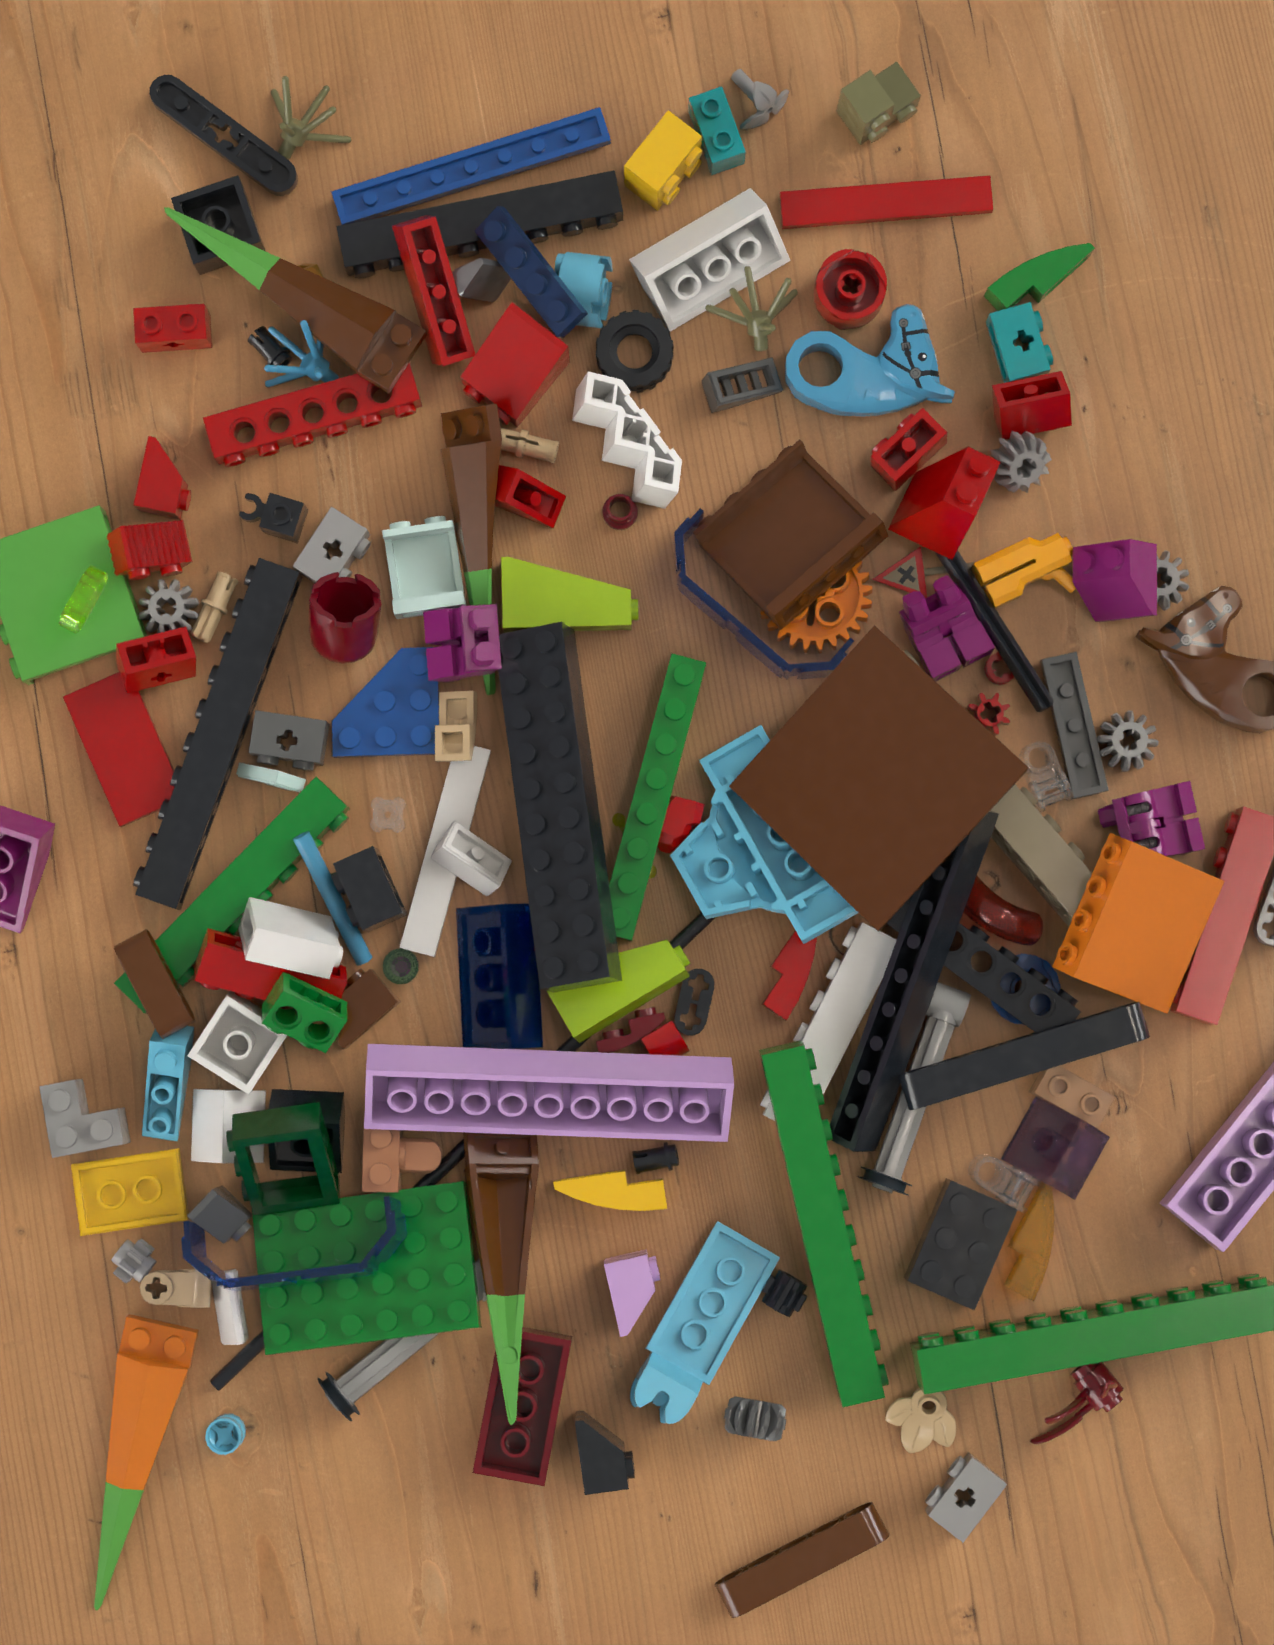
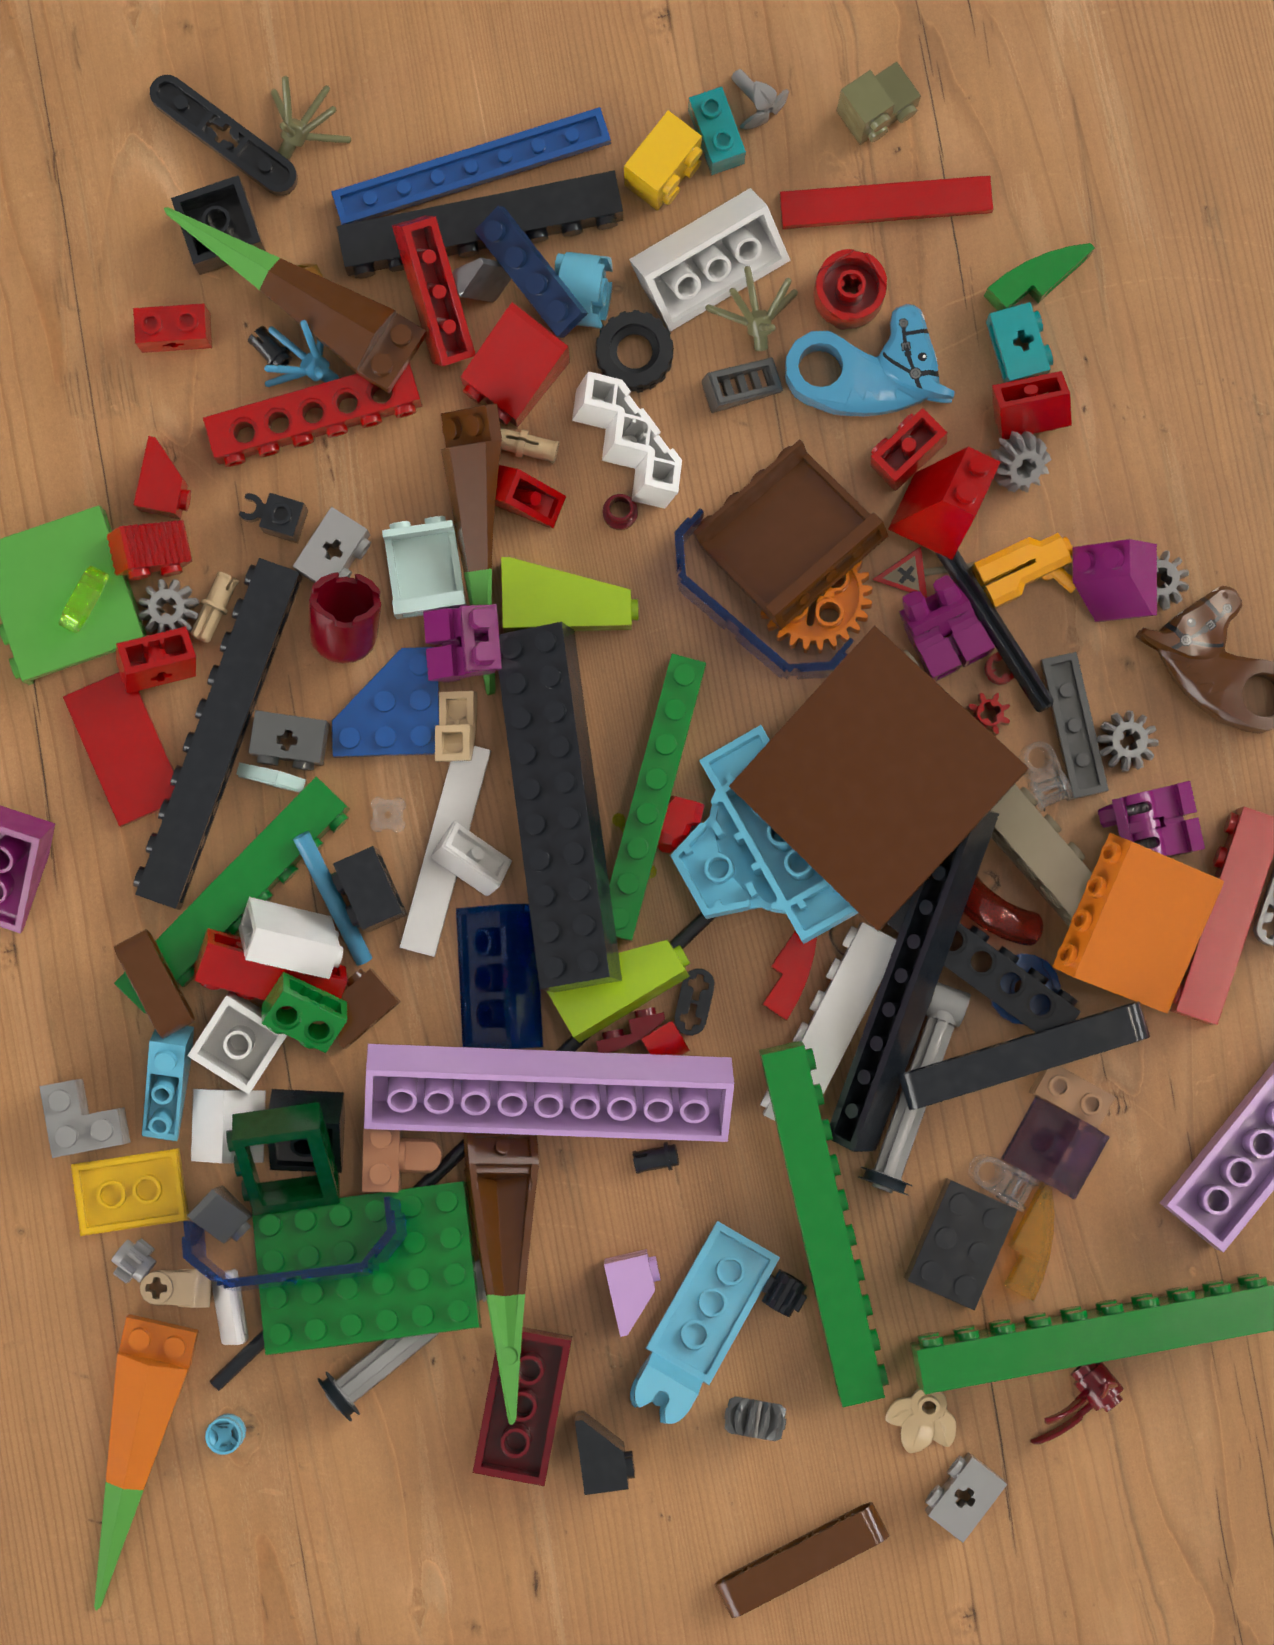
clear green tile [383,948,419,984] -> none
yellow slope [553,1170,667,1211] -> none

